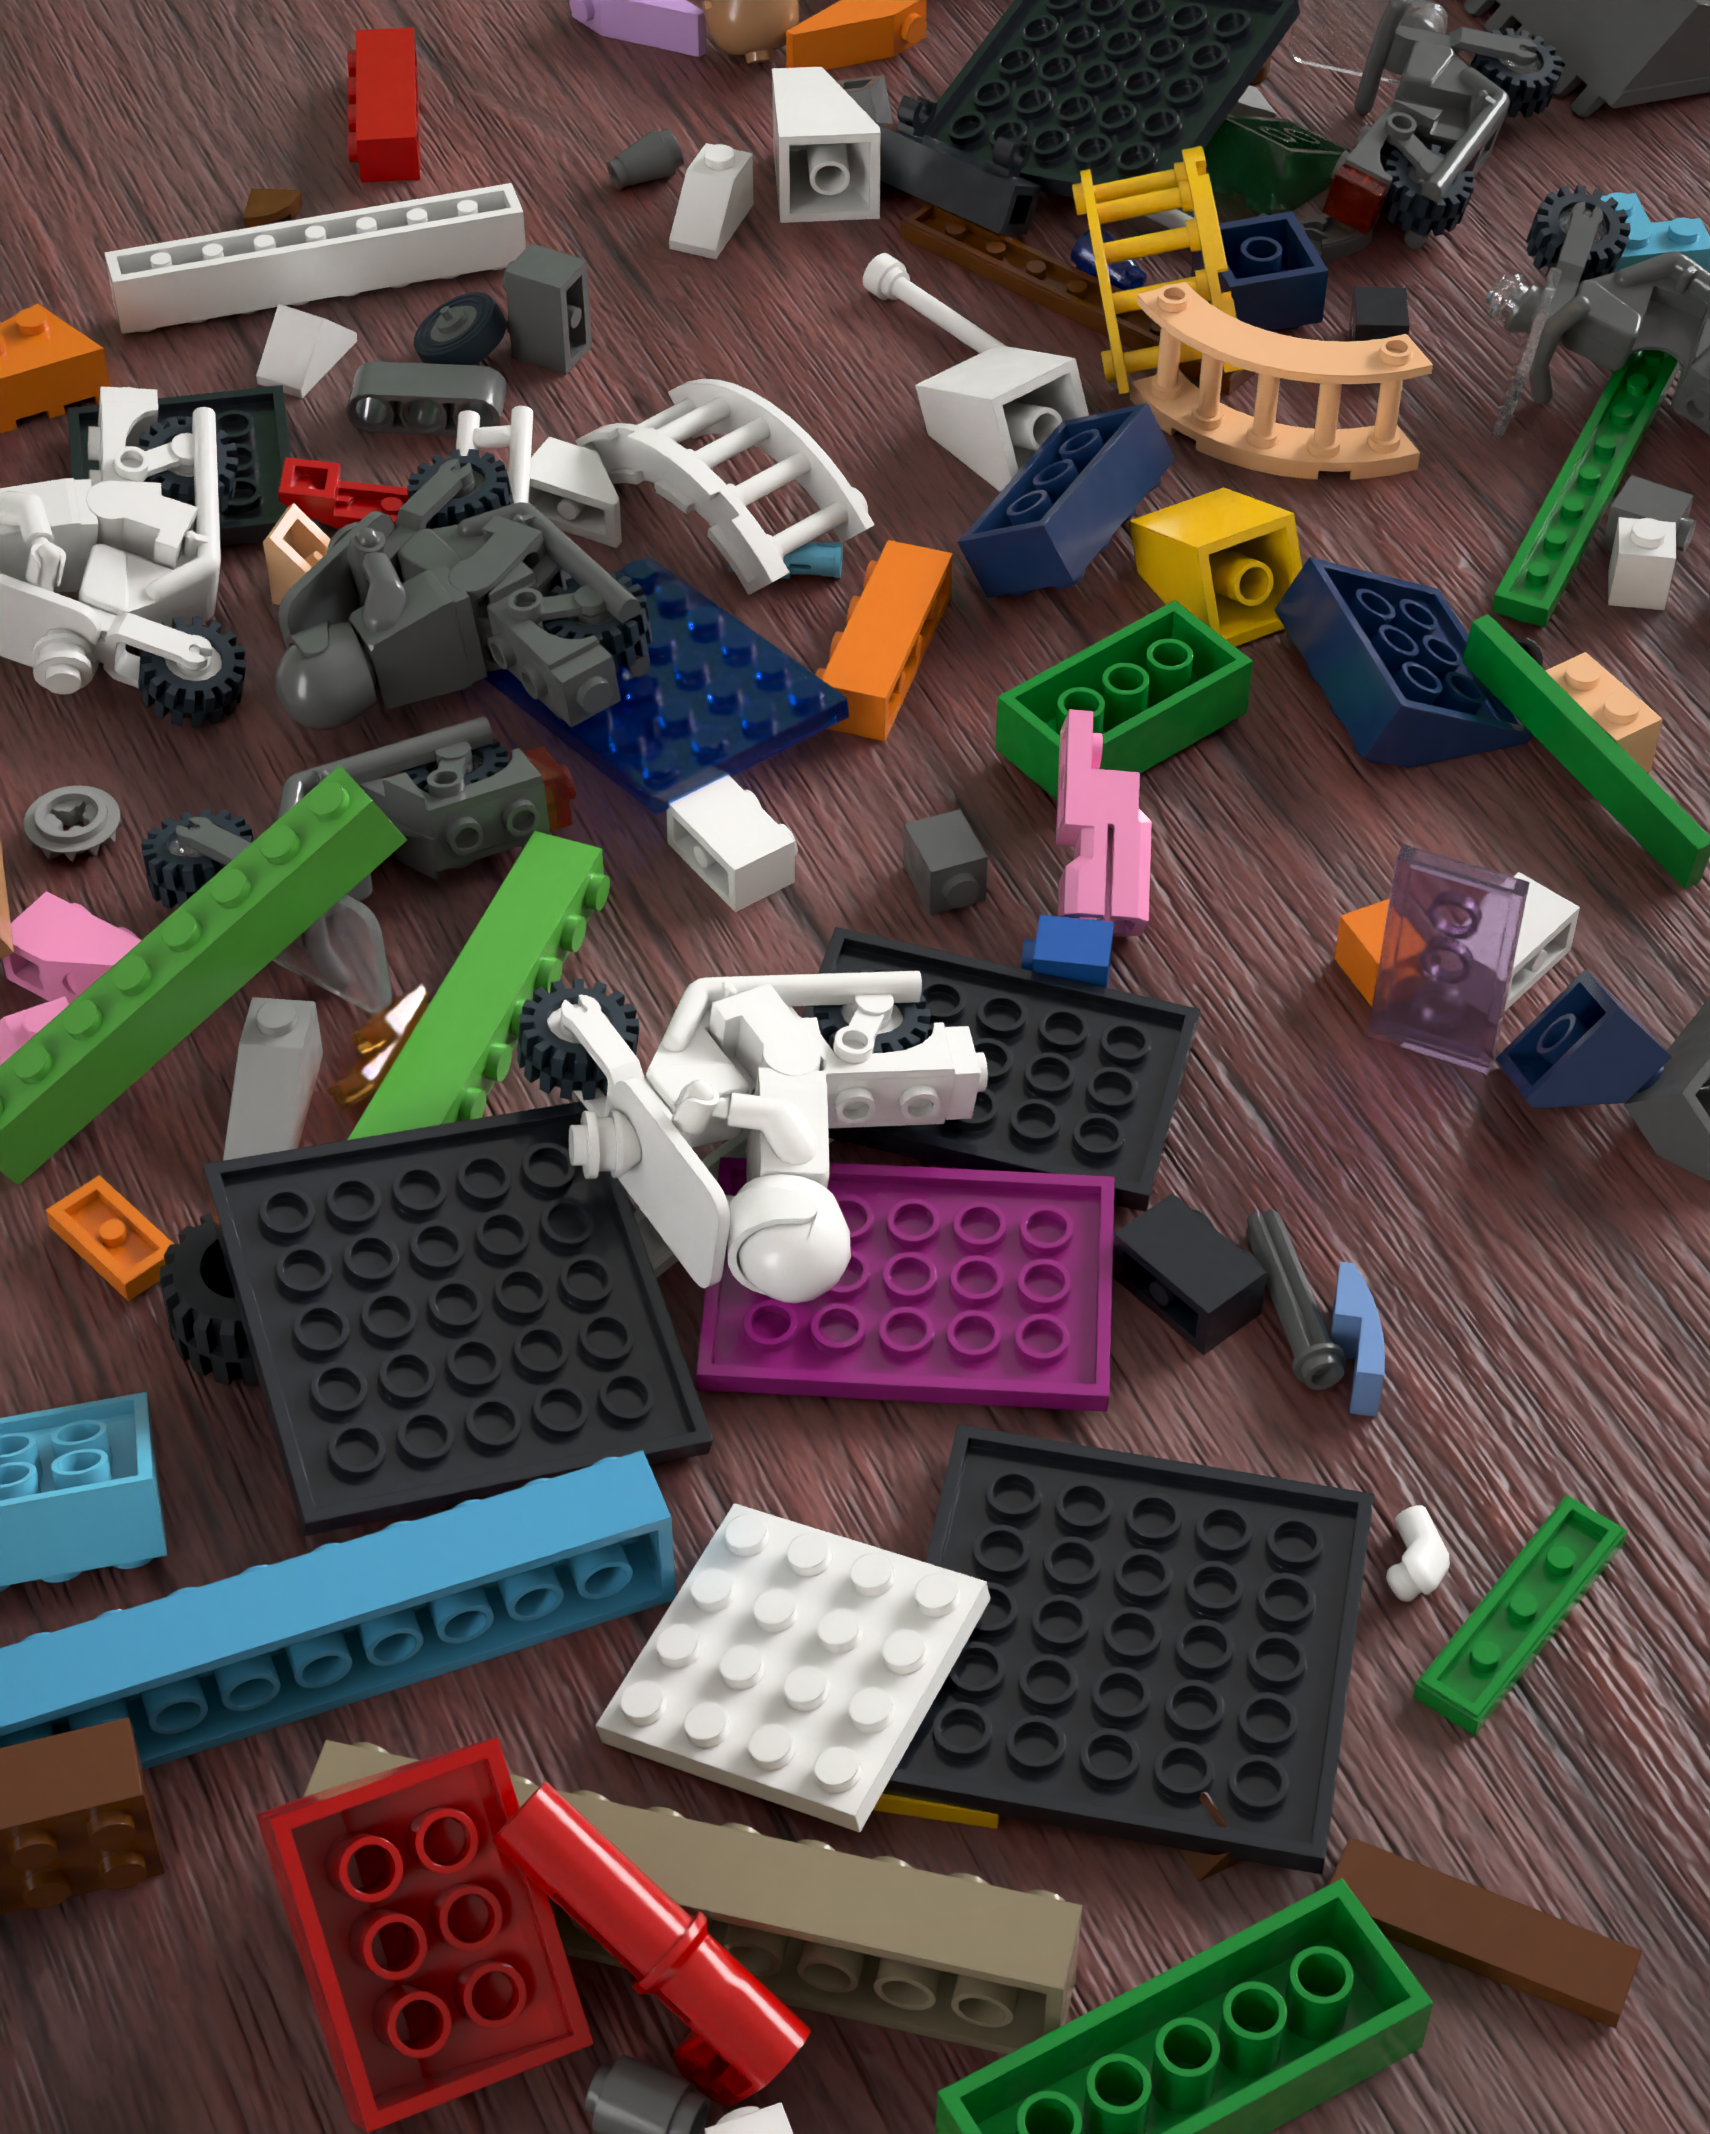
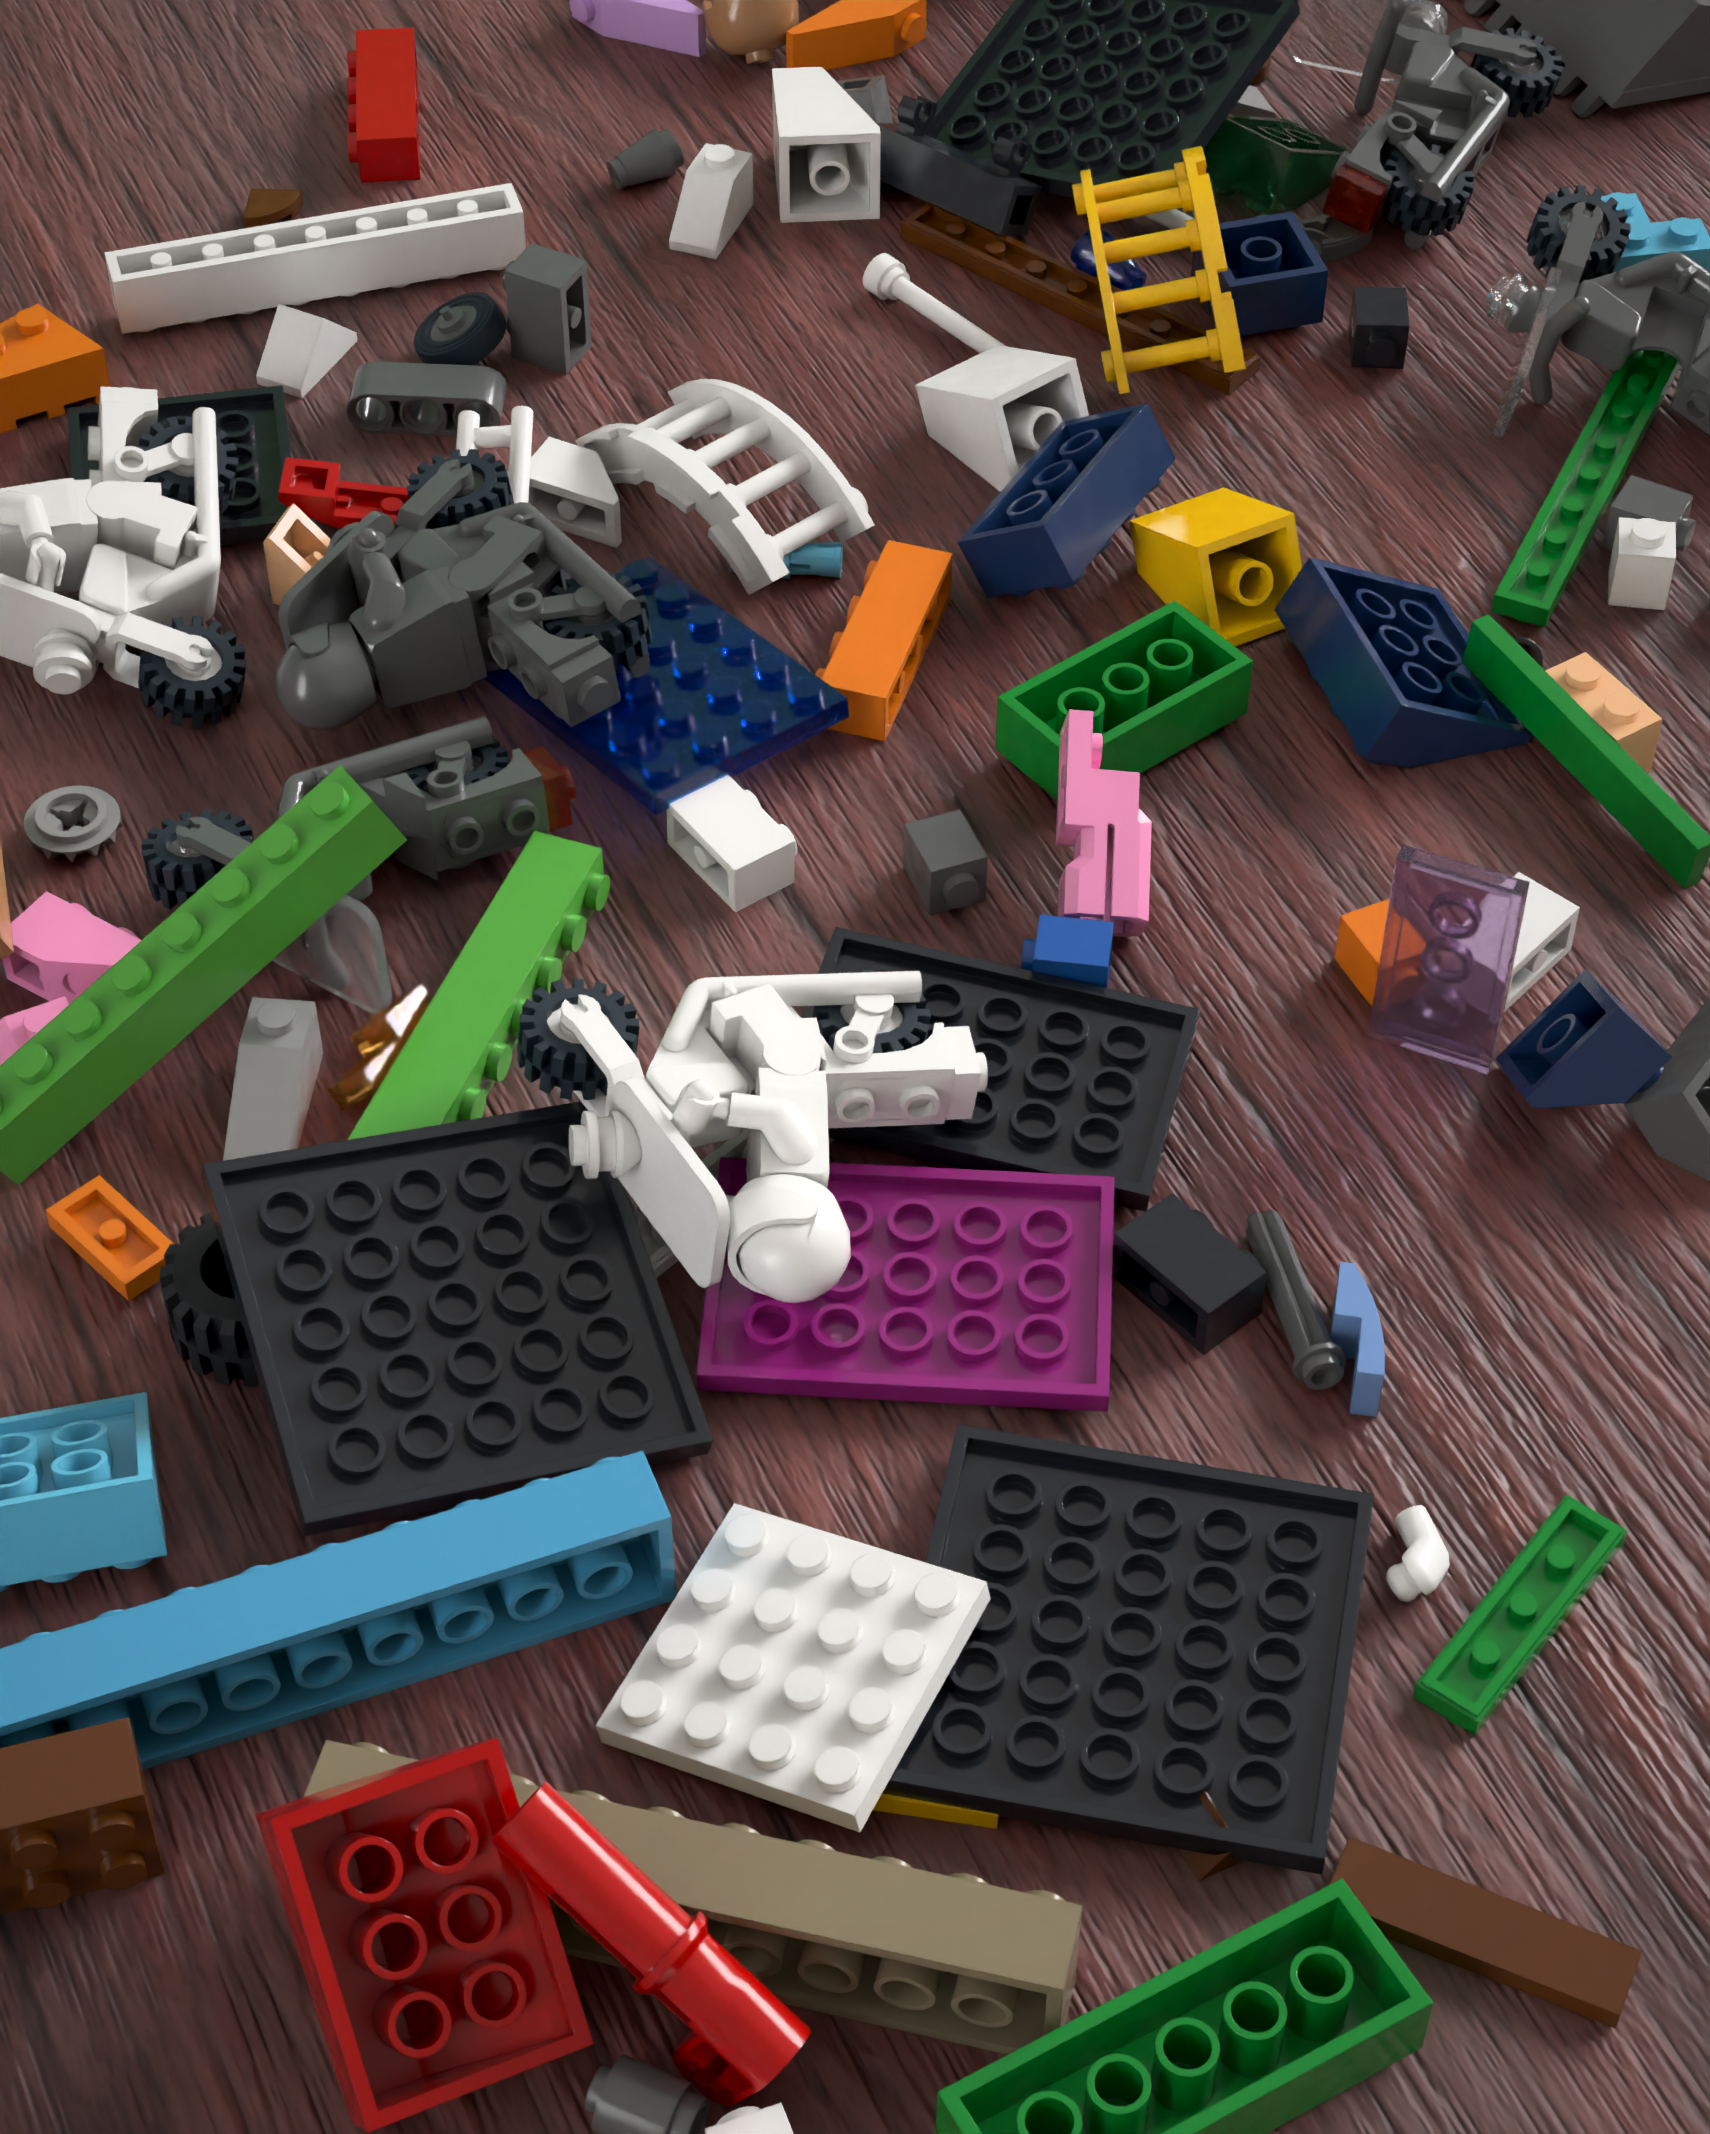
light nougat fence [1130,282,1433,480] -> none

